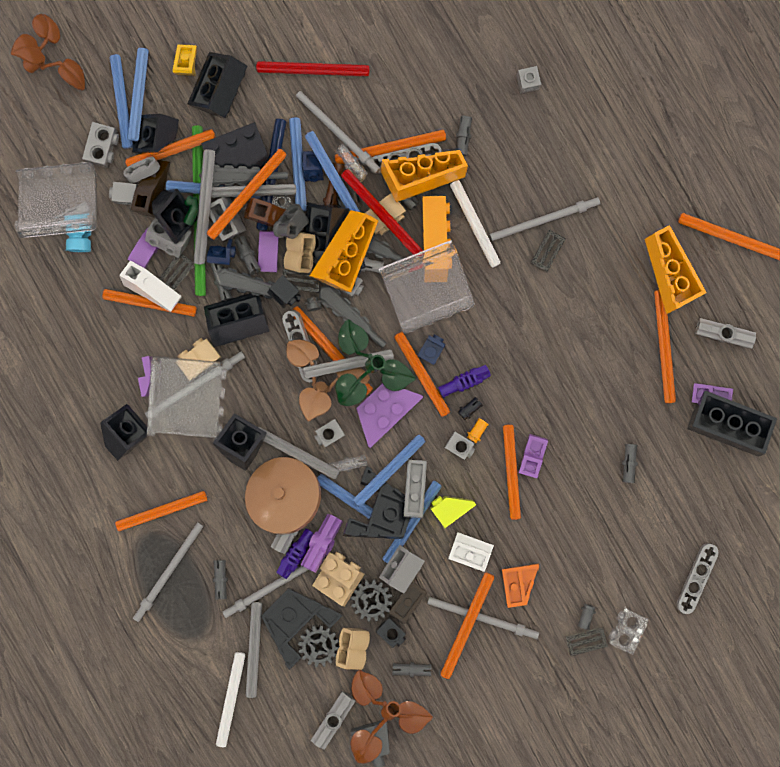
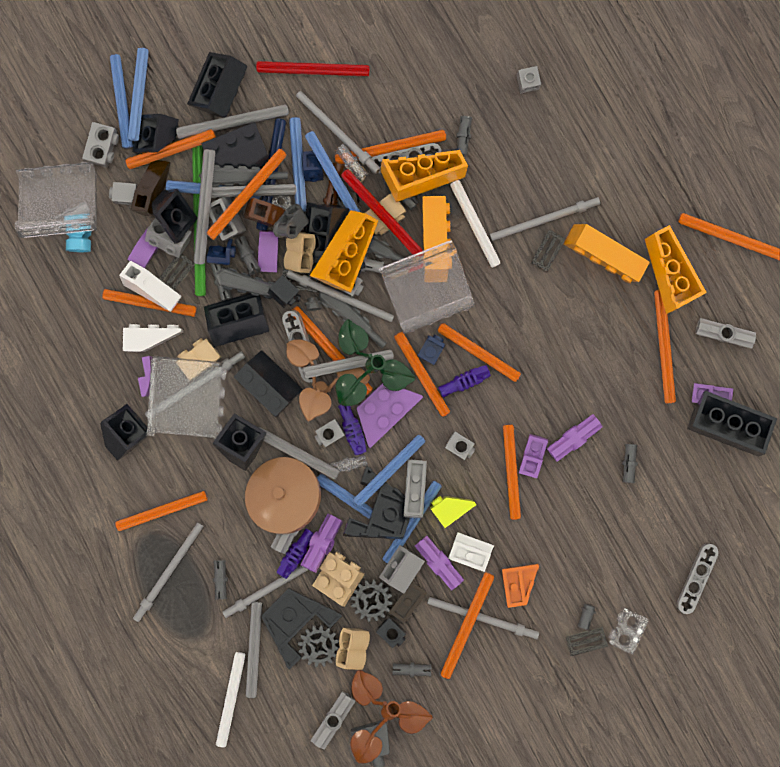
dark orange plant [11,14,85,91] -> none
light grey beam [123,157,160,183] -> none
yellow slope [173,45,197,76] -> none
dark green arm [183,196,198,226] -> none
black pin [458,397,483,420] -> none
light orange pin [467,418,489,443] -> none
none -> white slope [123,324,184,352]
none -> light grey axle [176,105,289,138]
none -> black slope [234,350,303,417]
none -> light grey bar [286,270,394,322]
none -> dark purple hinge [338,405,367,456]
none -> medium lavender piece [414,535,464,591]
none -> orange axle [437,323,521,382]
none -> medium lavender piece [547,414,603,462]
none -> light orange wedge [563,224,650,283]

